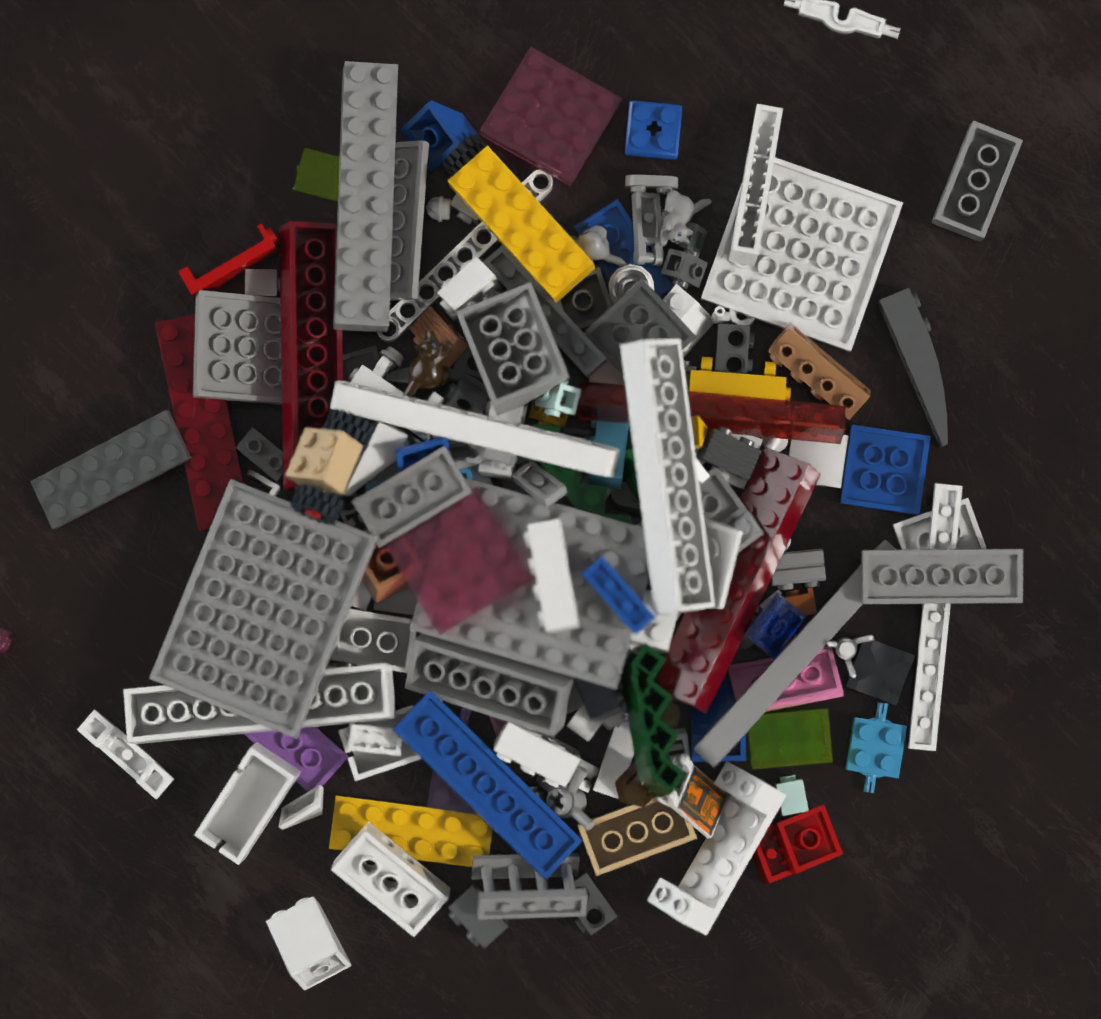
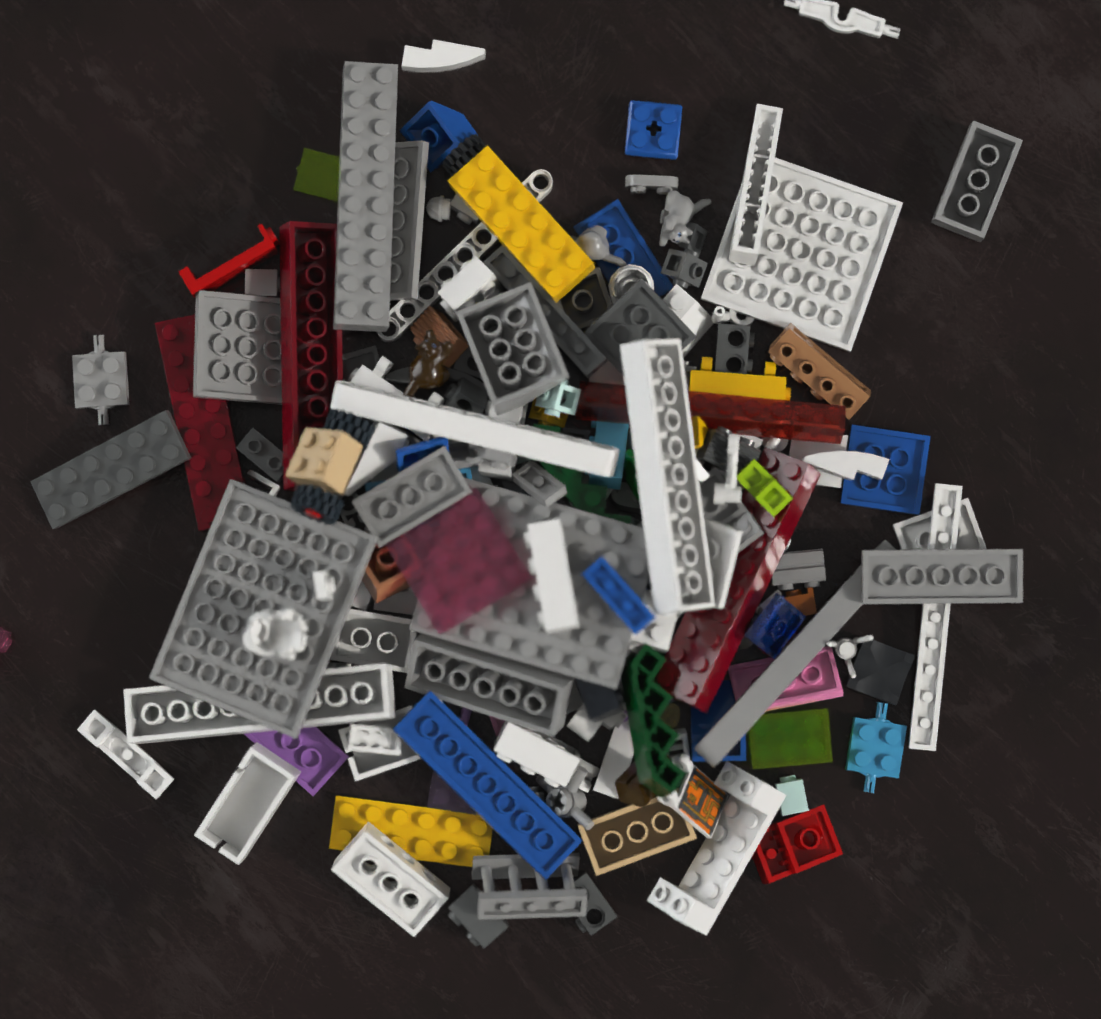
white slope [266,896,352,990] -> none
white slope [278,785,324,830] -> none
white plate [379,346,404,371] -> none
clear pink plate [479,47,622,186] -> none
light grey plate [632,192,664,267] -> none
dark grey slope [877,288,948,448] -> none
none -> light grey plate [72,335,129,426]
none -> white hair [243,609,308,660]
none -> white plate [313,571,336,602]
none -> white slope [401,40,486,72]
none -> white brick [714,434,742,505]
none -> lime slope [736,458,793,517]
none -> white slope [802,451,889,481]

